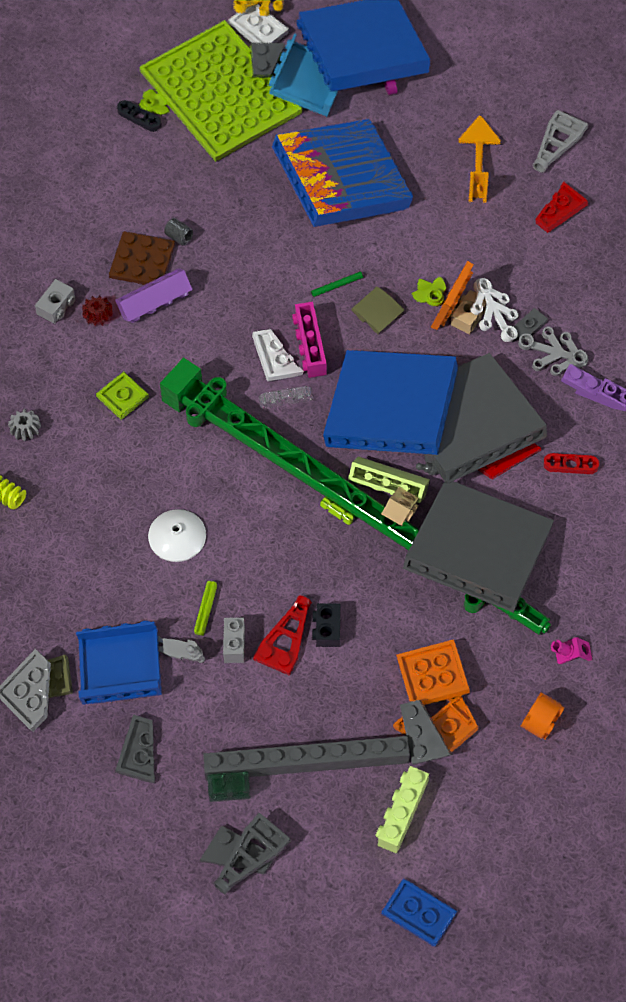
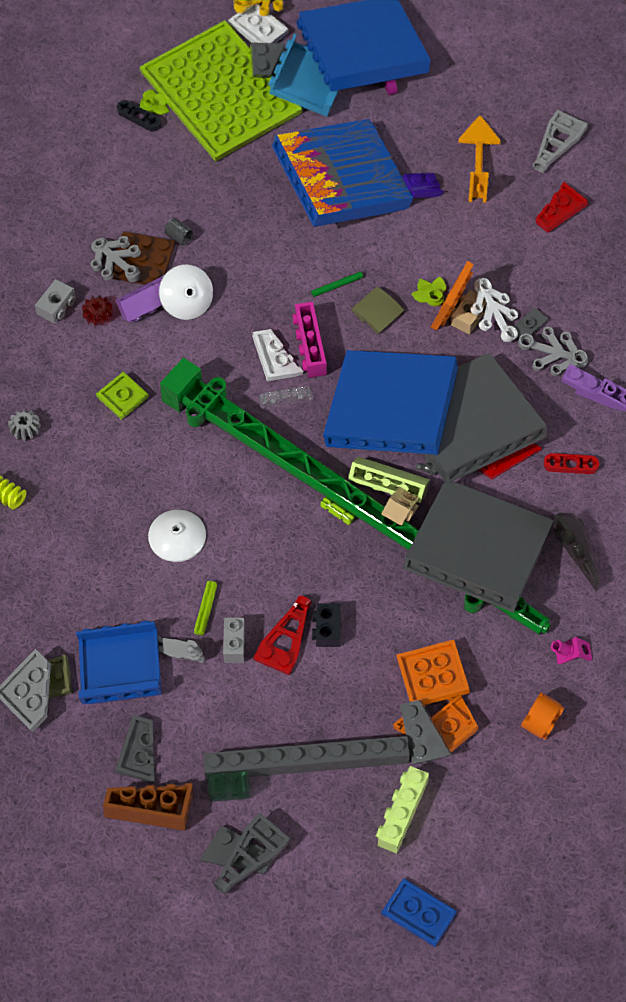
none -> light grey plant [91,236,141,282]
none -> dark orange wedge [103,783,193,831]
none -> white dish [159,265,213,320]
none -> dark purple plate [402,173,444,198]
none -> clear smoke wedge [553,513,601,591]

